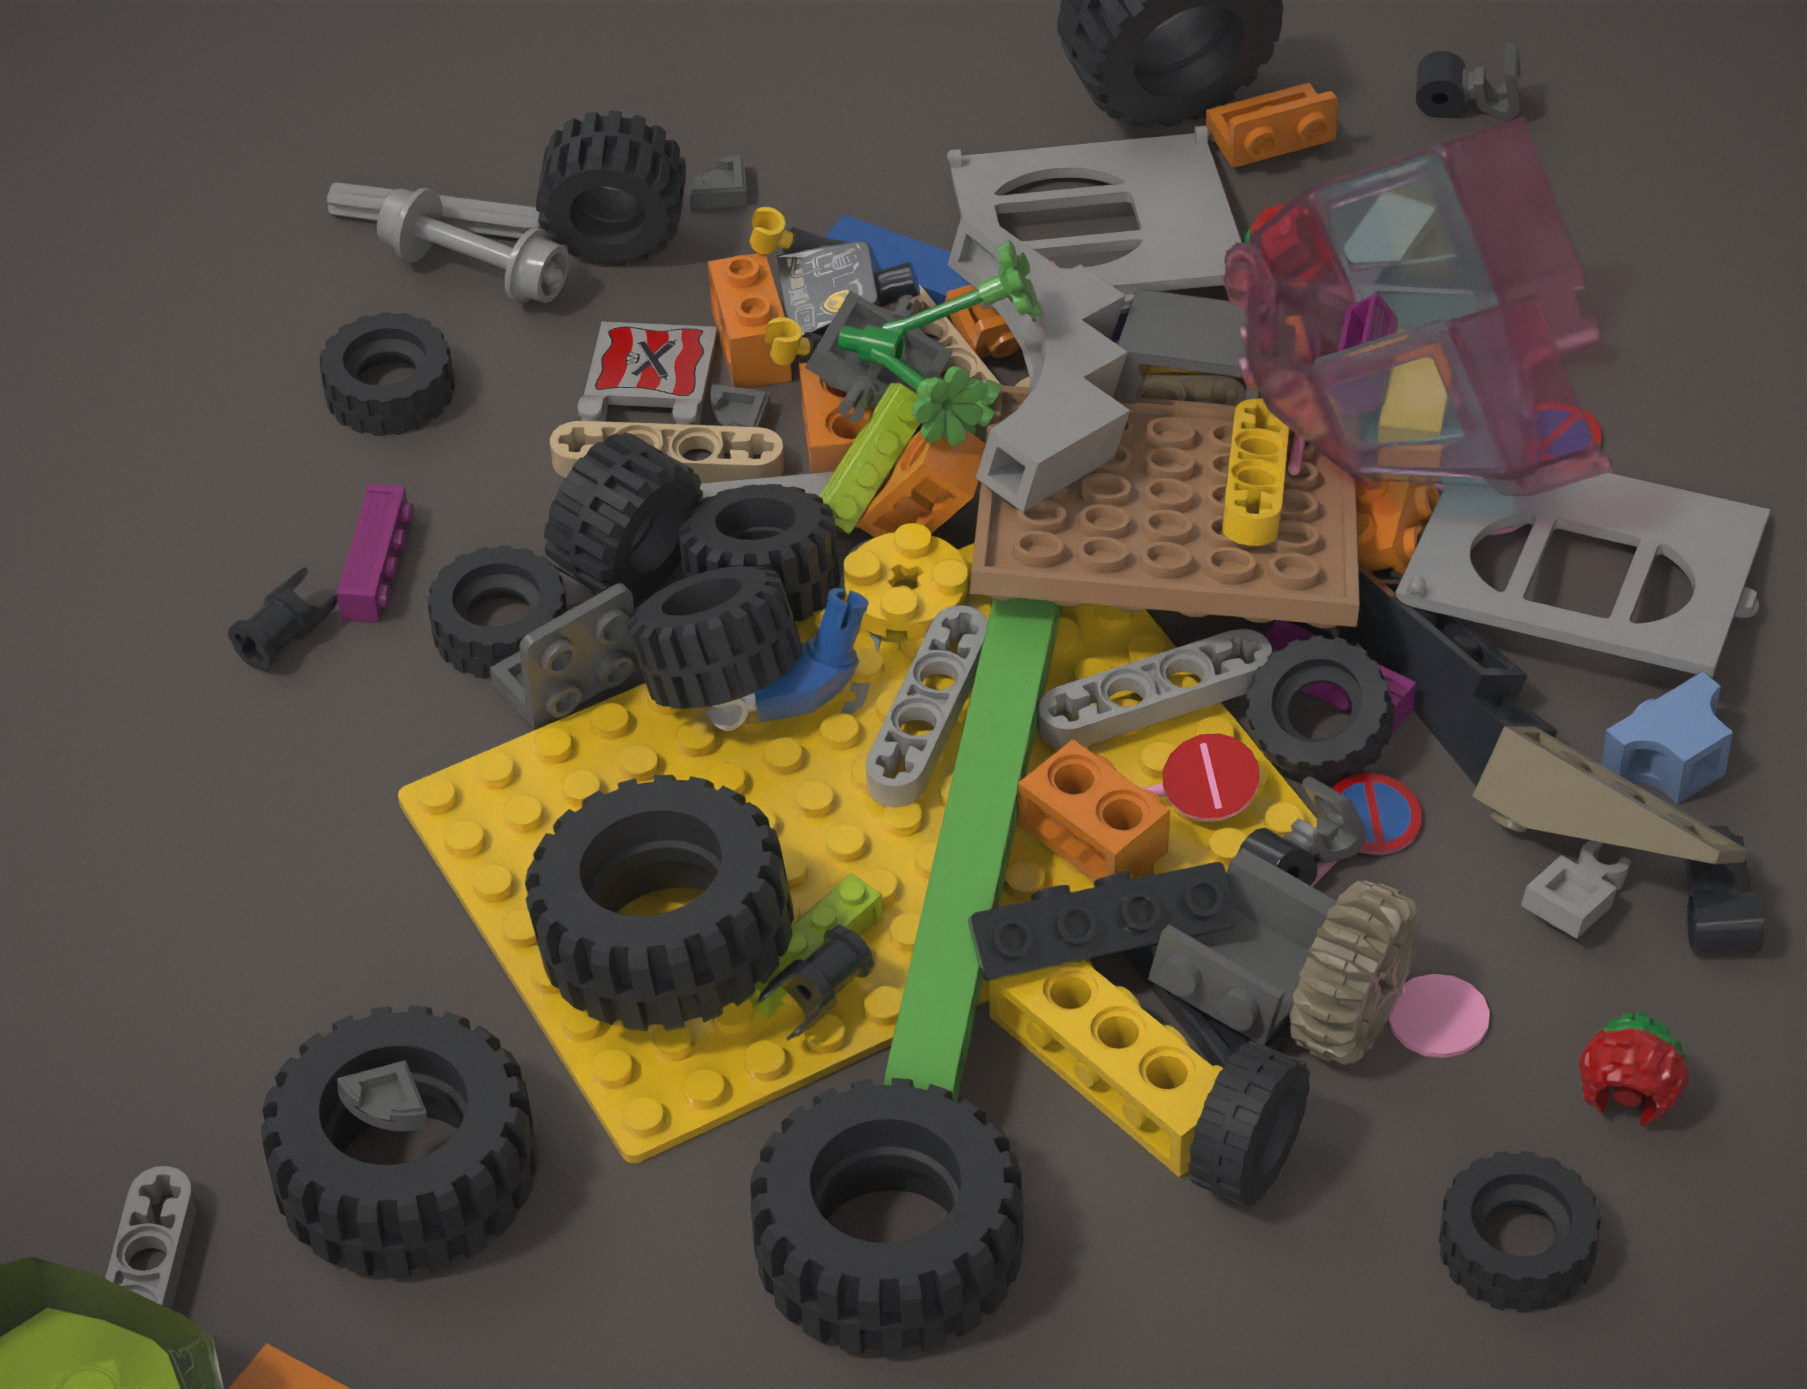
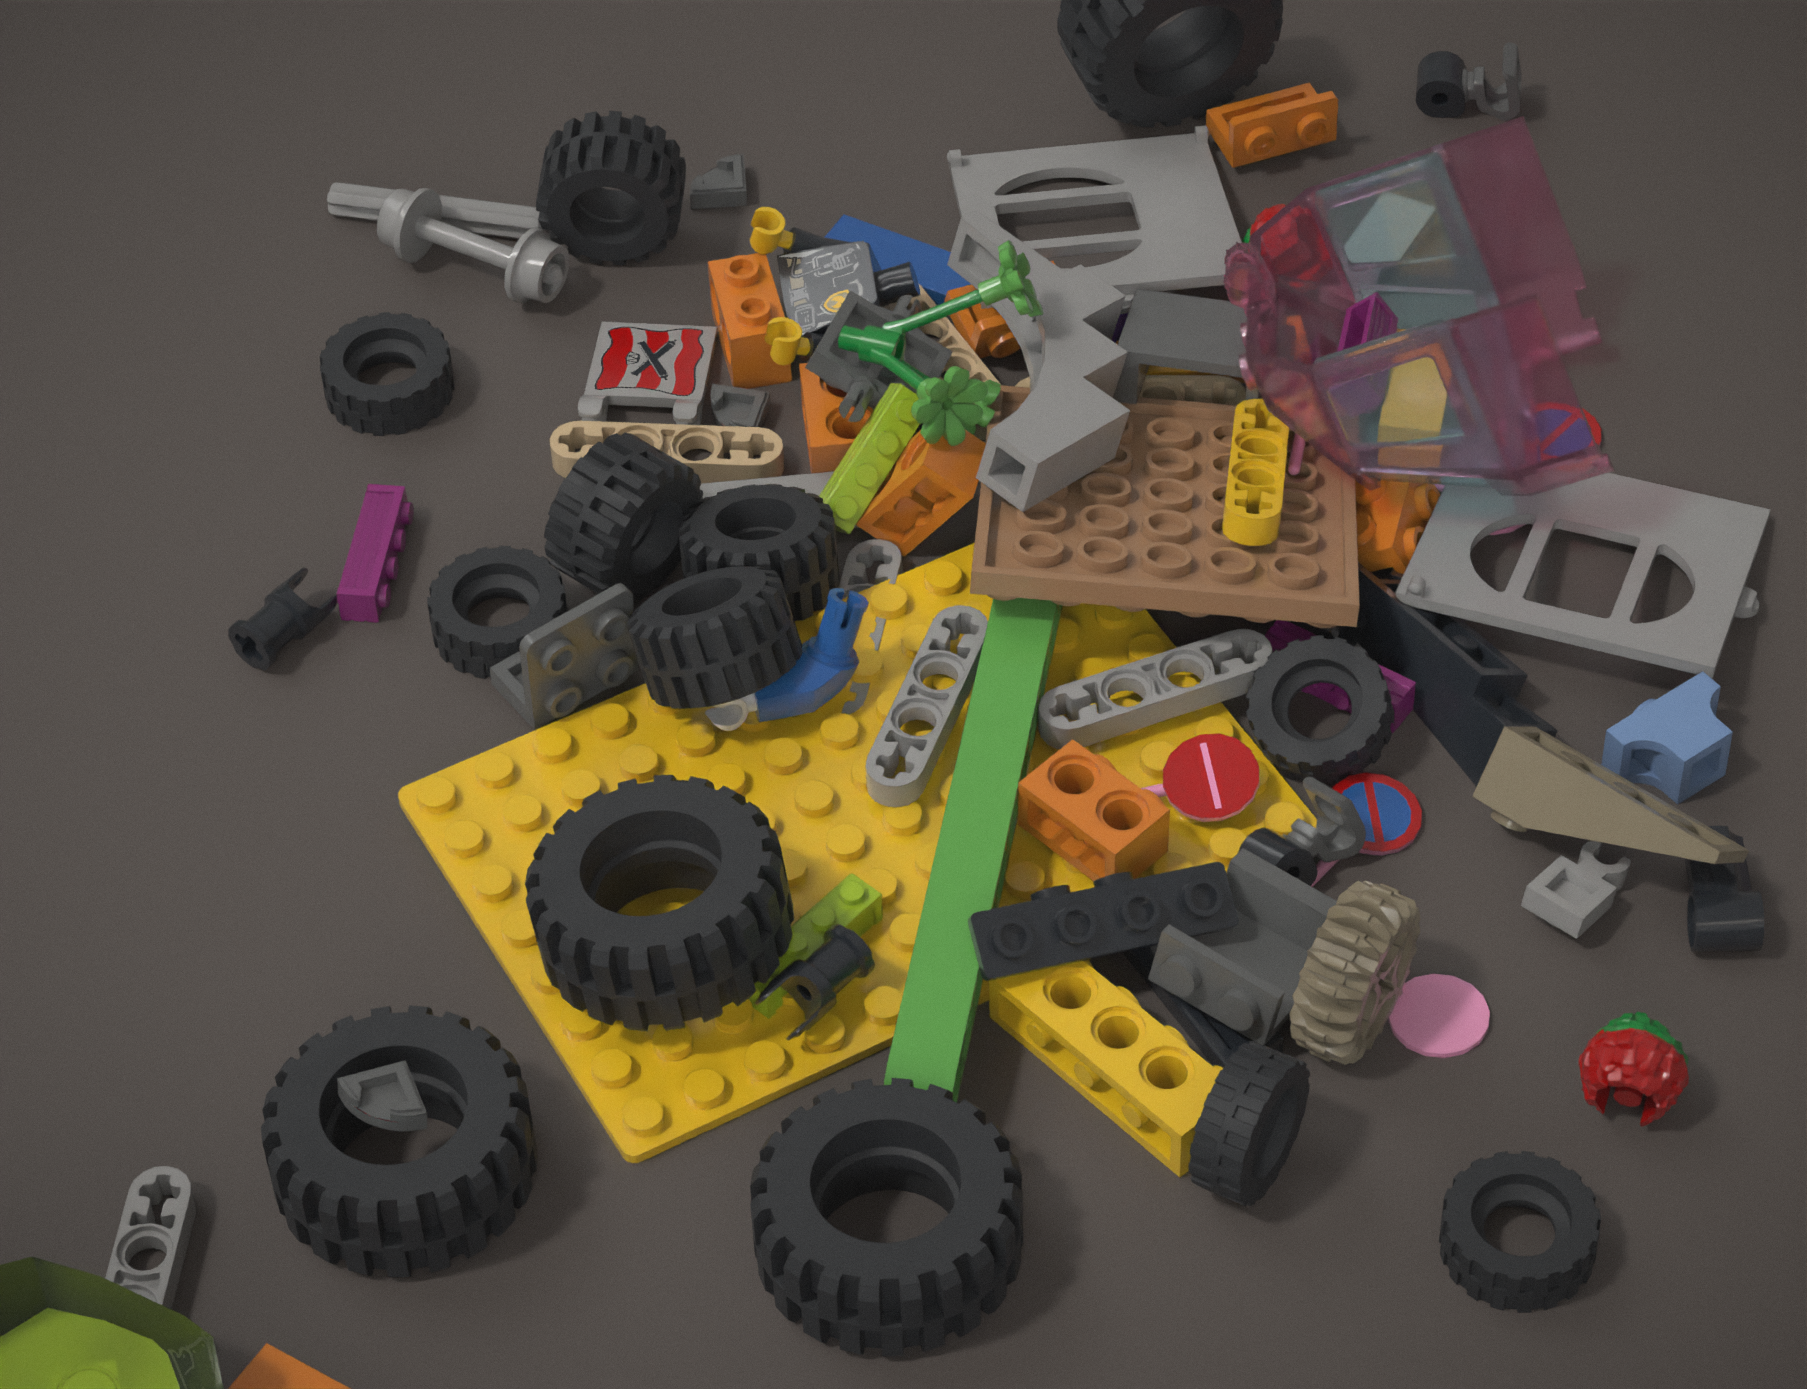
yellow plate [844,523,968,639] -> none

